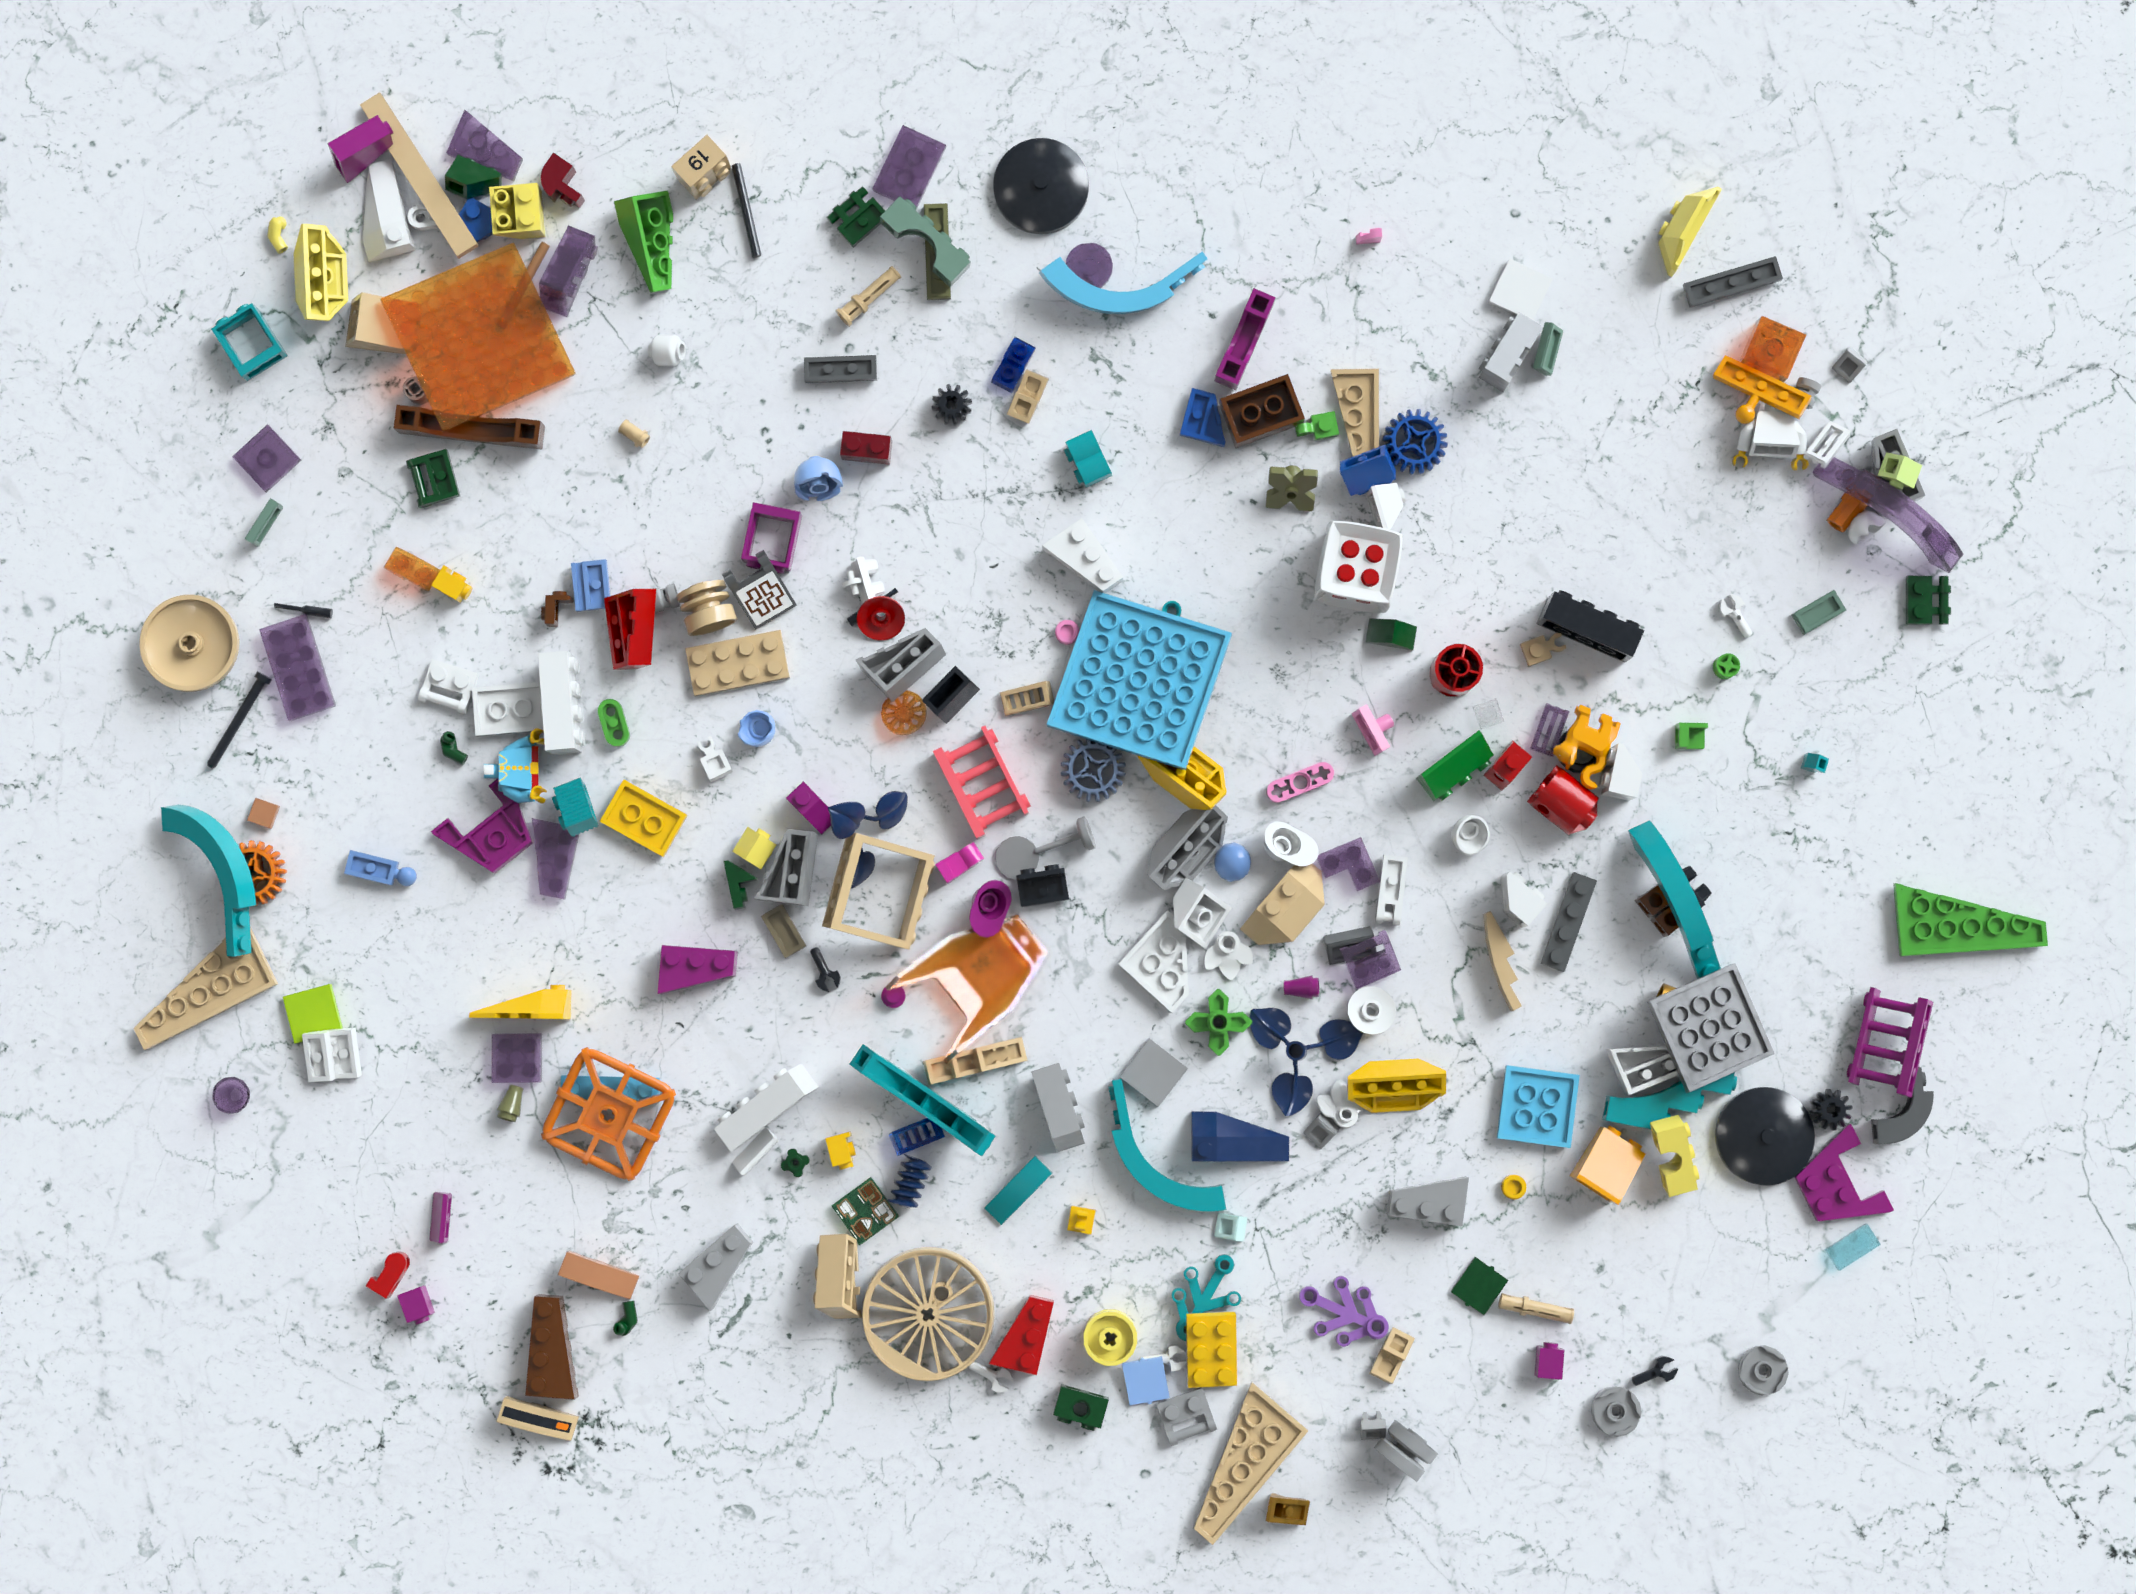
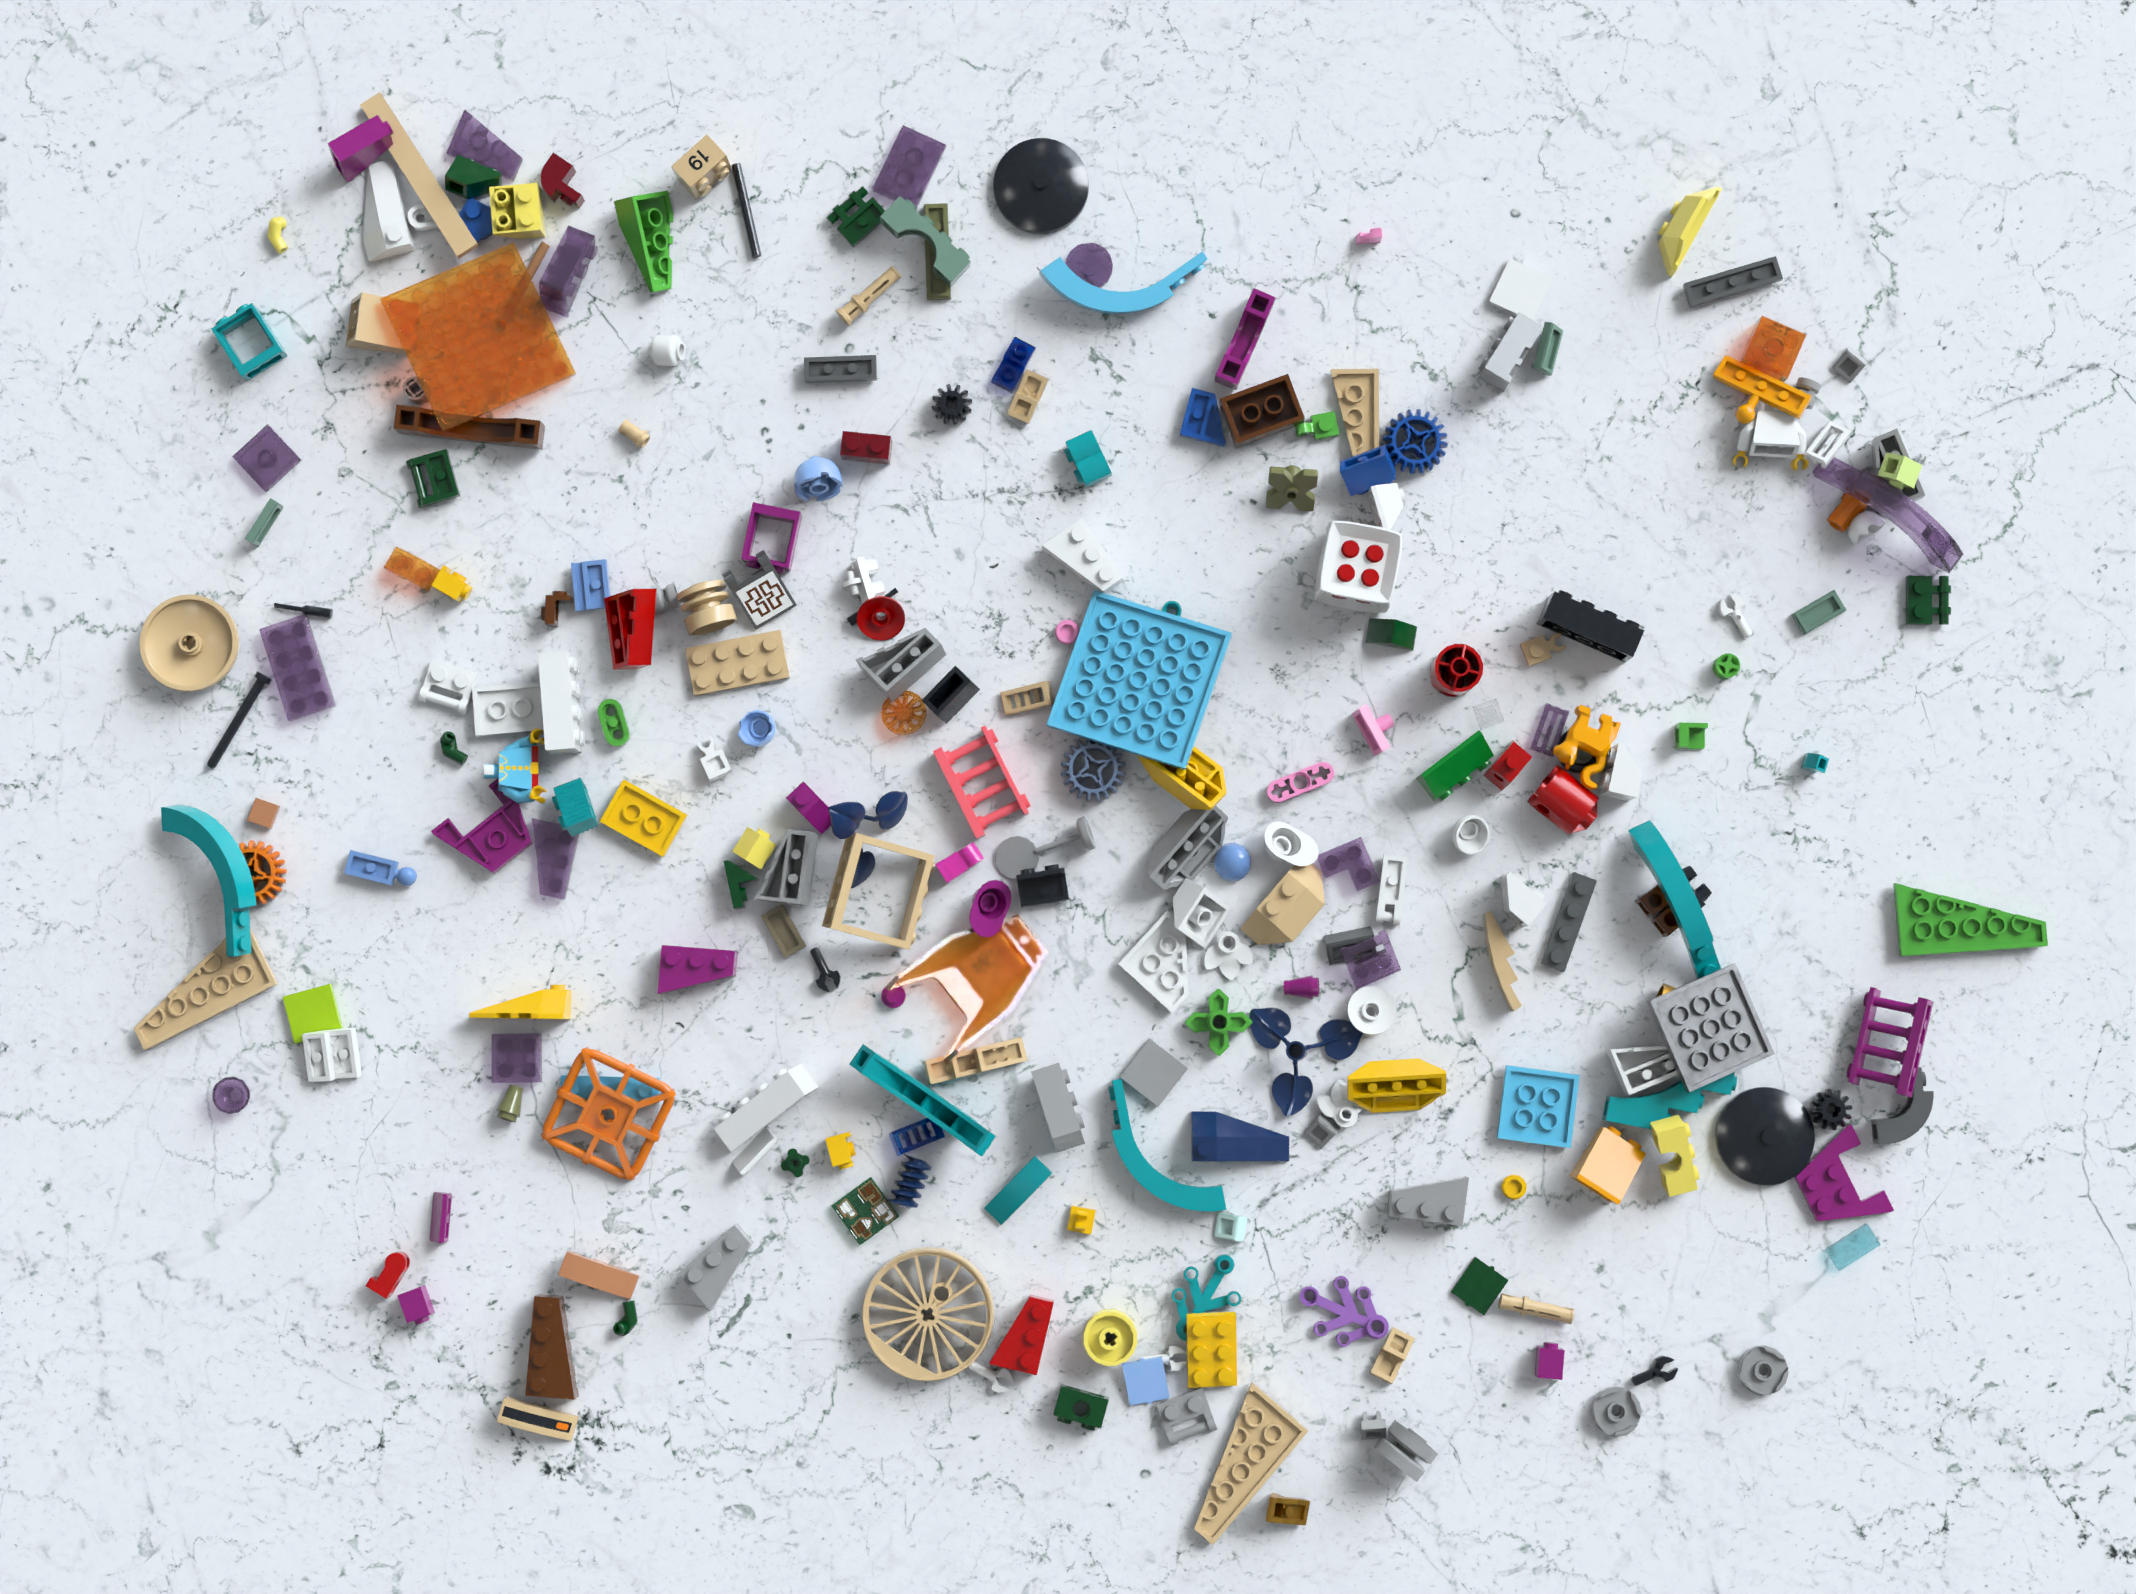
light yellow wedge [293,224,348,321] -> none
tan wedge [813,1234,862,1319] -> none

